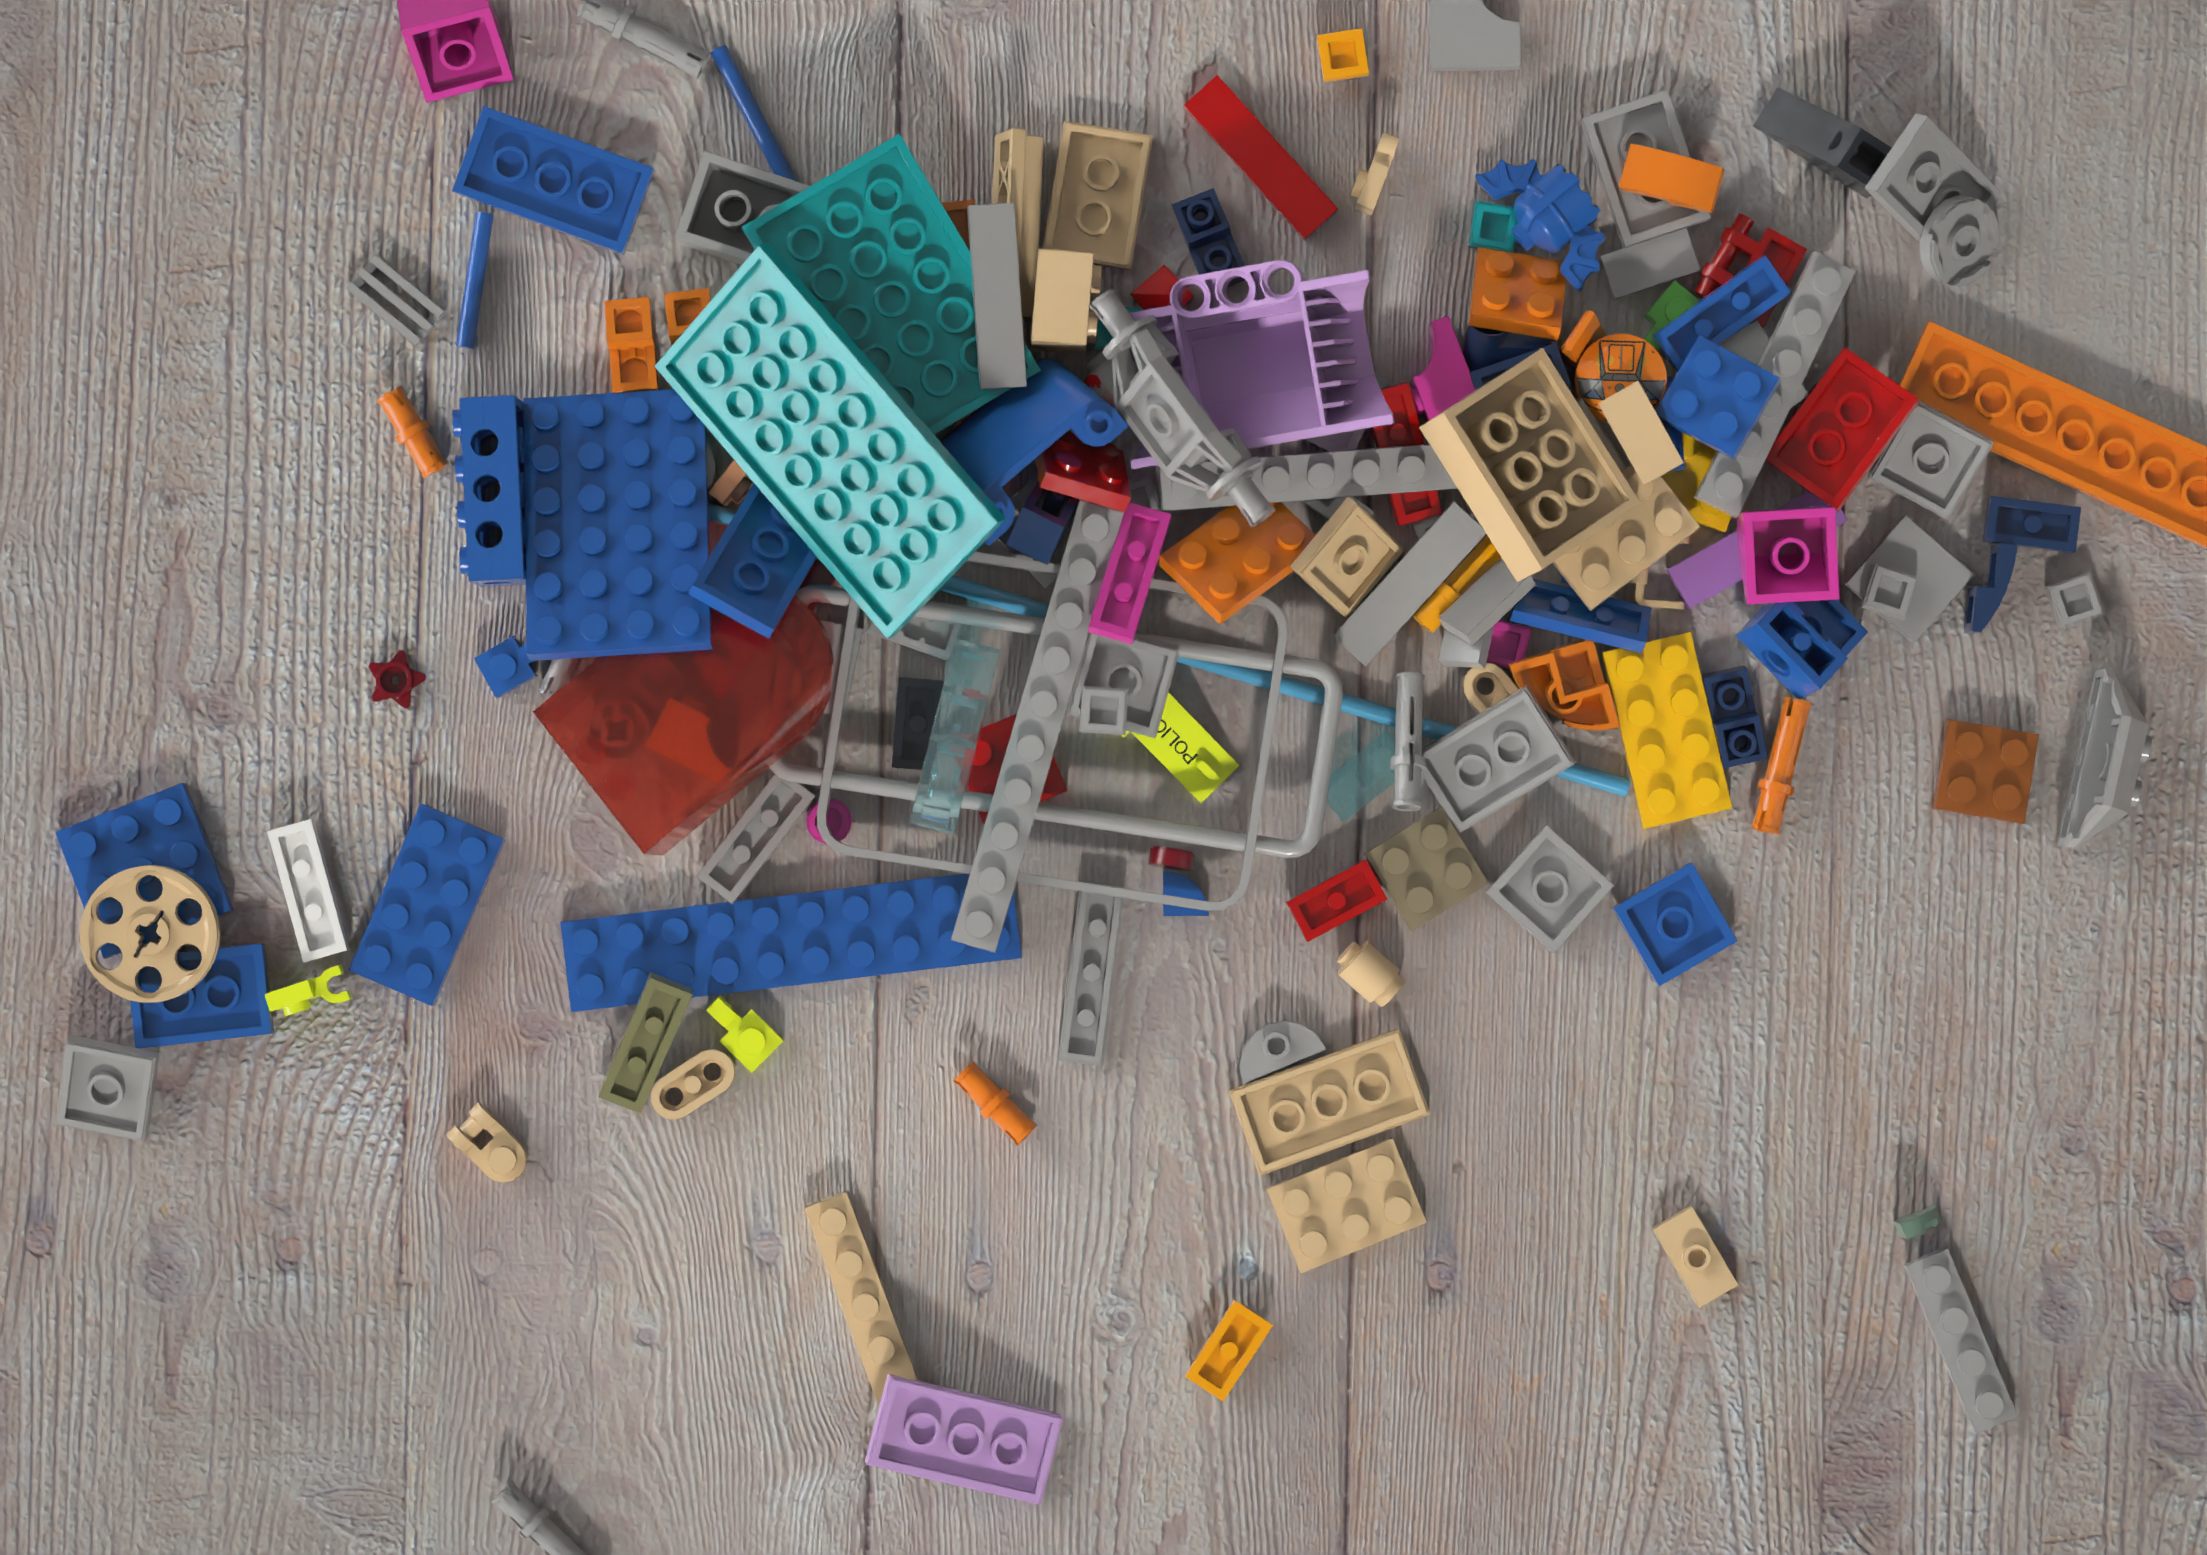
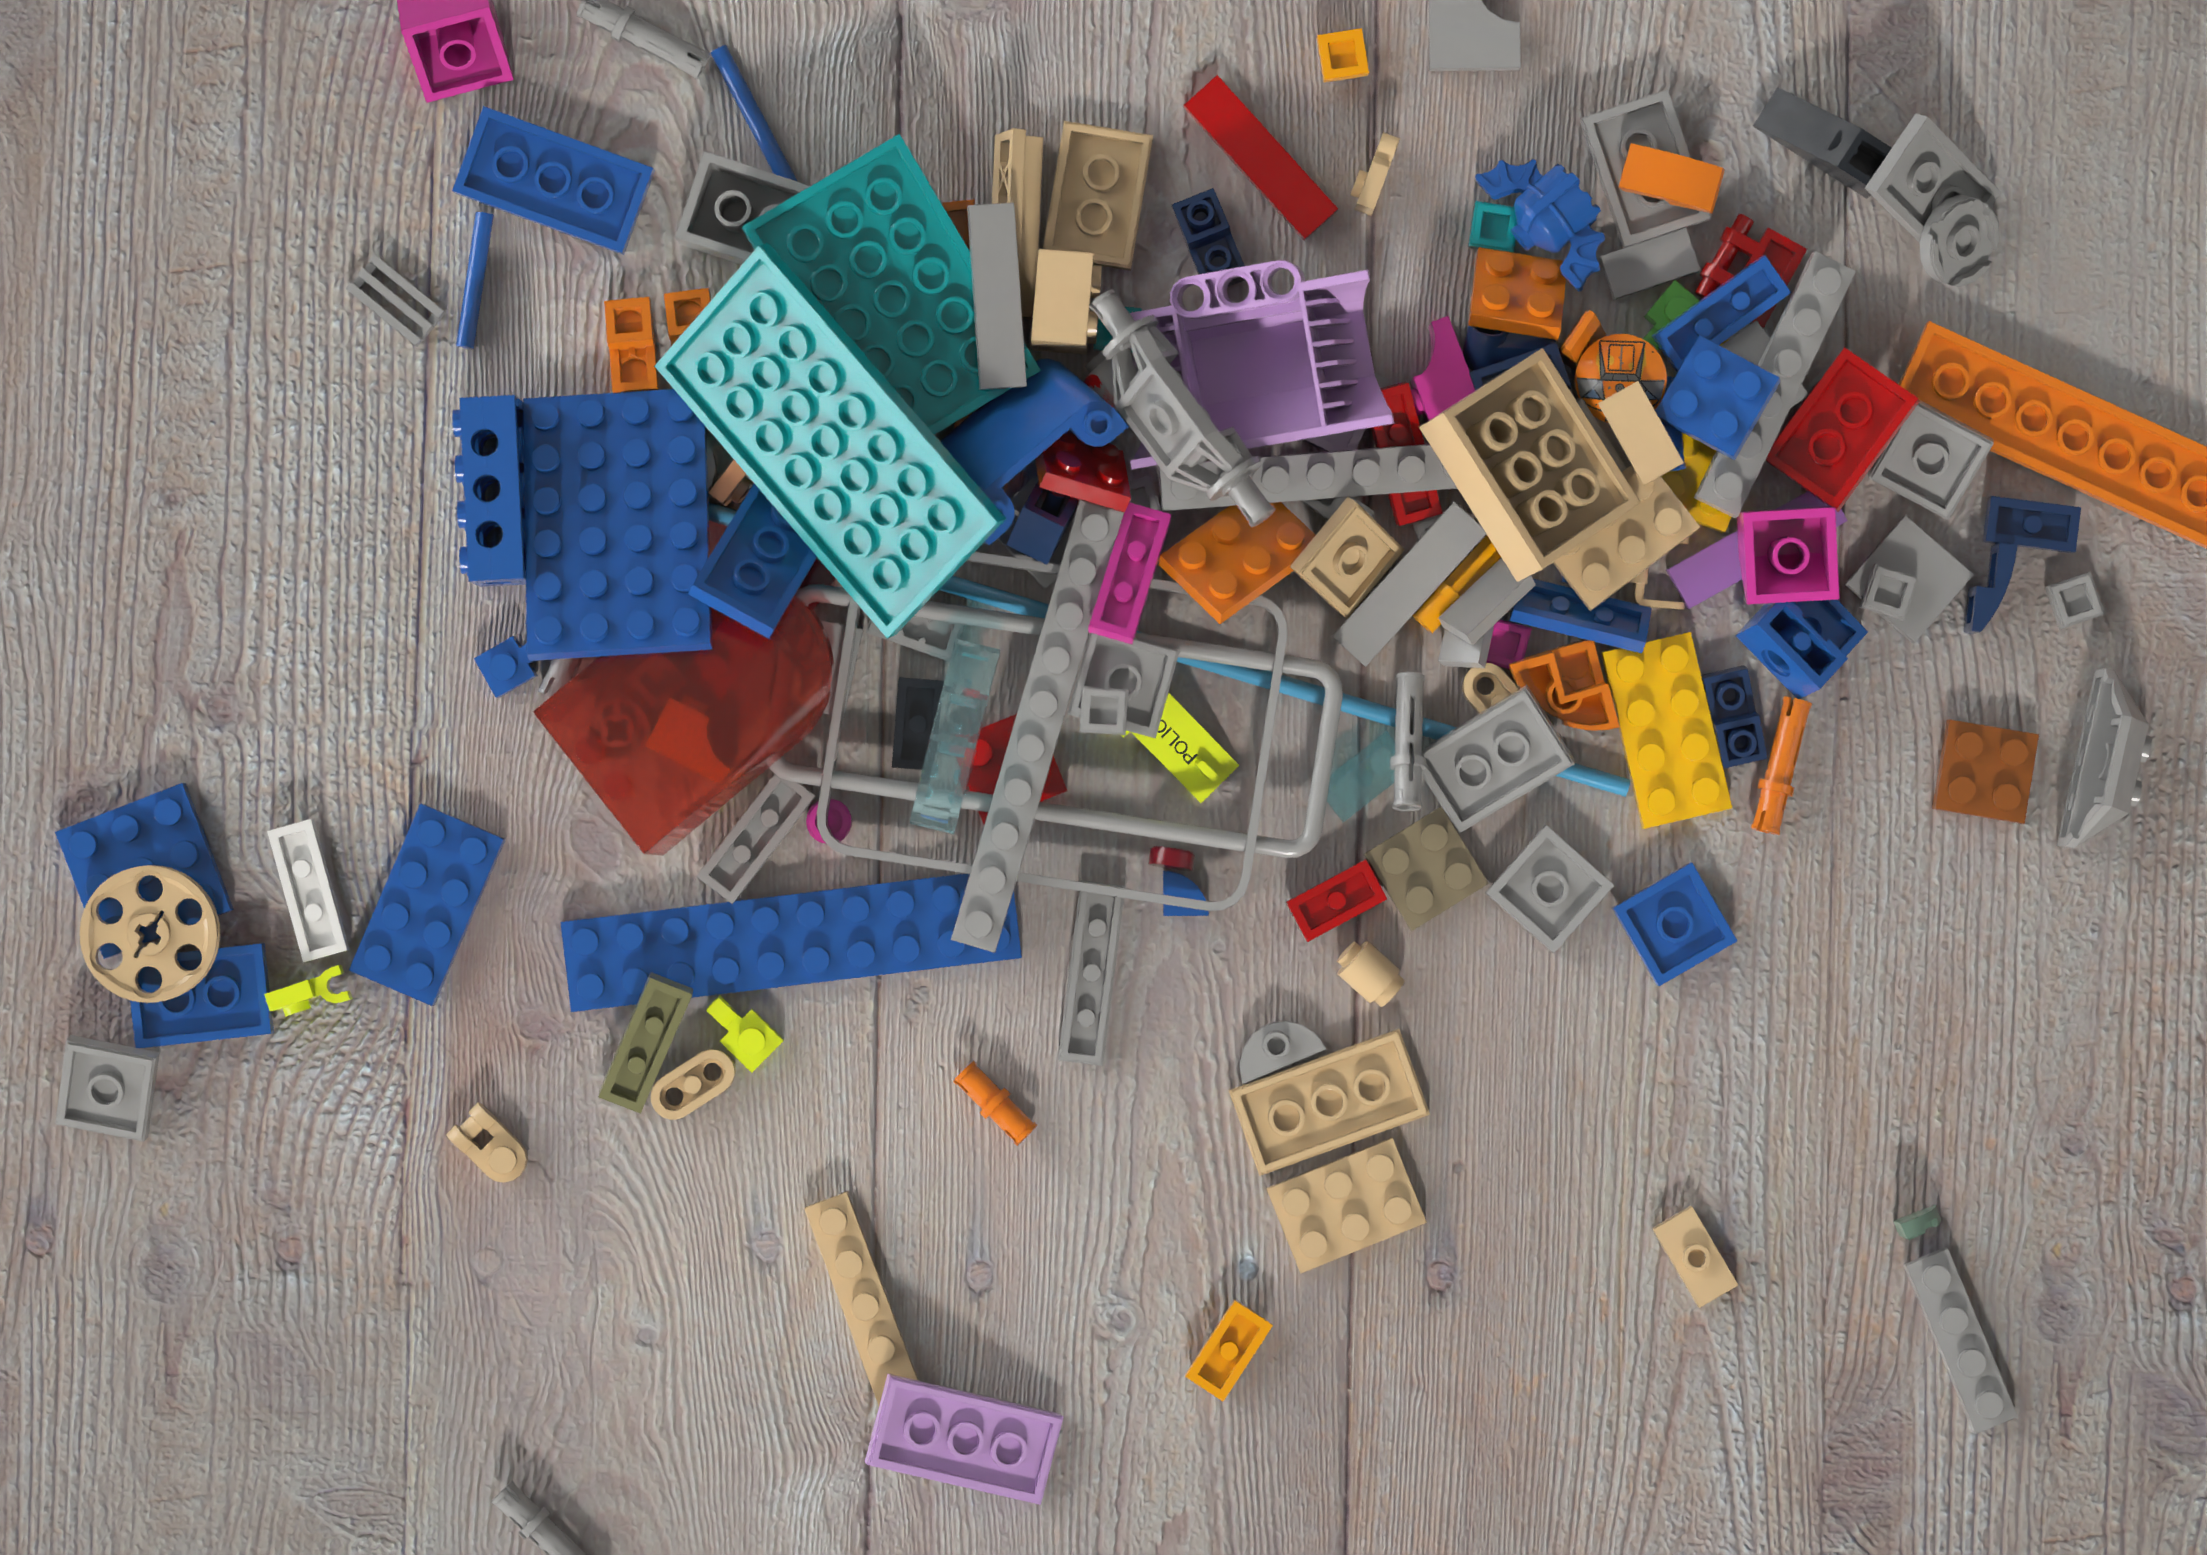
dark red plate [368,650,426,709] -> none
orange pin [377,386,449,478] -> none
red slope [1130,265,1194,310] -> none

